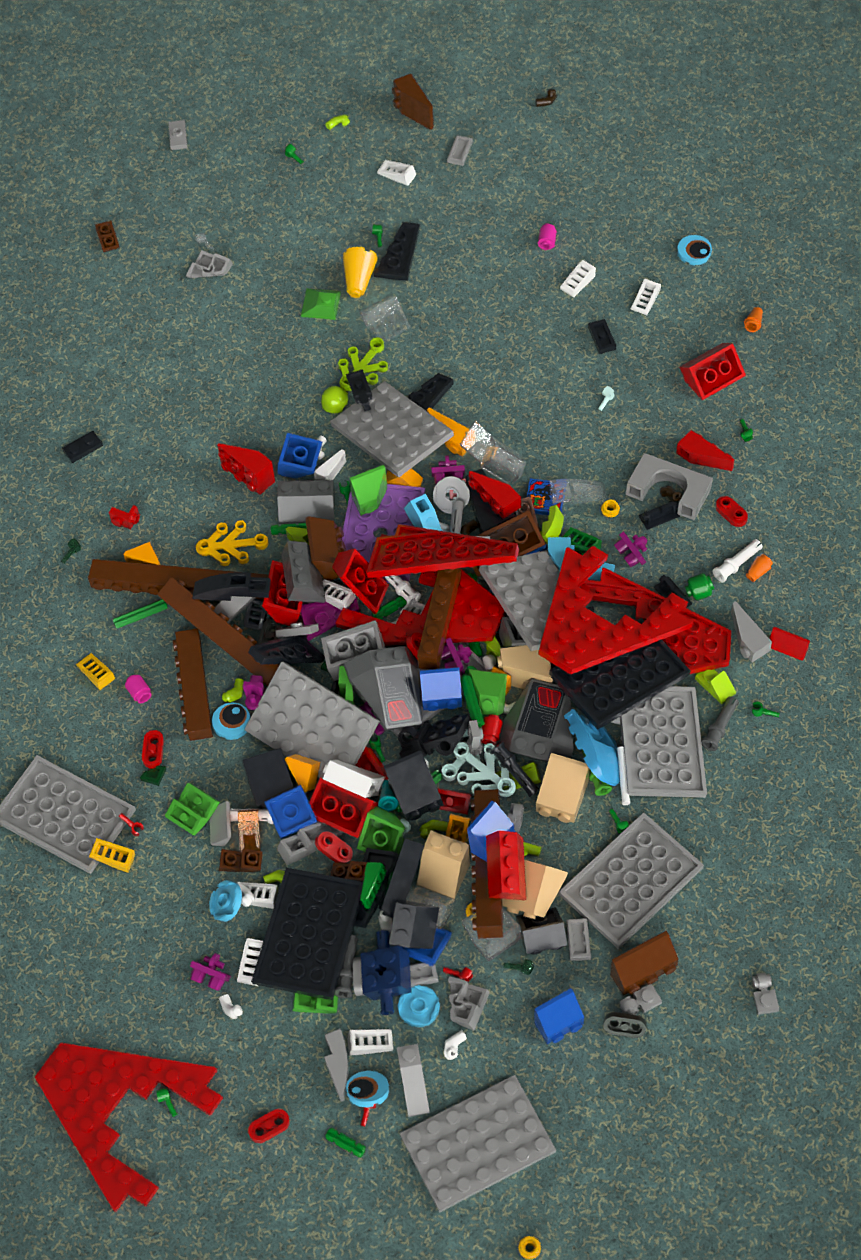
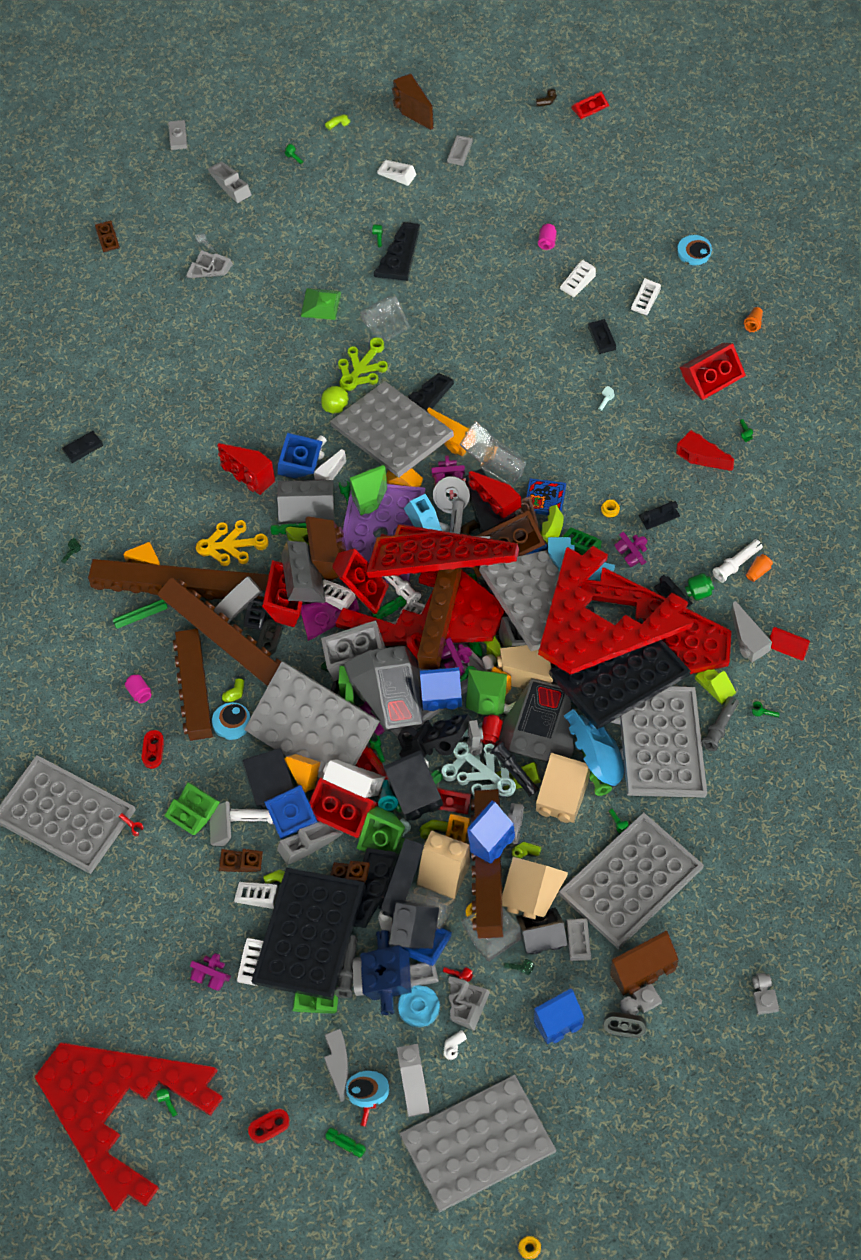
yellow slope [76,653,115,690] -> none
yellow slope [89,838,135,873] -> none
red bracket [109,505,140,529] -> none
dark green tile [140,766,166,786] -> none
black slope [193,572,271,601] -> none
medium azure tile [209,880,242,922] -> none
white arm [219,994,243,1019] -> none
white arm [237,882,255,907] -> none
clear orange slope [238,809,261,852] -> none
magenta hips [243,675,266,710] -> none
black wing [248,635,325,665] -> none
light grey plate [275,622,319,638] -> none
red plate [315,831,353,863] -> none
yellow cone [343,247,377,298] -> none
black hinge [346,369,373,412] -> none
white slope [347,1029,393,1055] -> none
green slope [360,862,387,909] -> none
green axle [460,675,485,728] -> none
red slope [486,830,526,901] -> none
clear slope [549,479,607,505] -> none
white bar [617,747,630,805] -> none
light grey arch [626,453,713,520] -> none
dark brown arm [660,486,682,501] -> none
red plate [716,496,748,527] -> none
none -> light grey slope [208,161,251,203]
none -> red slope [571,91,609,119]

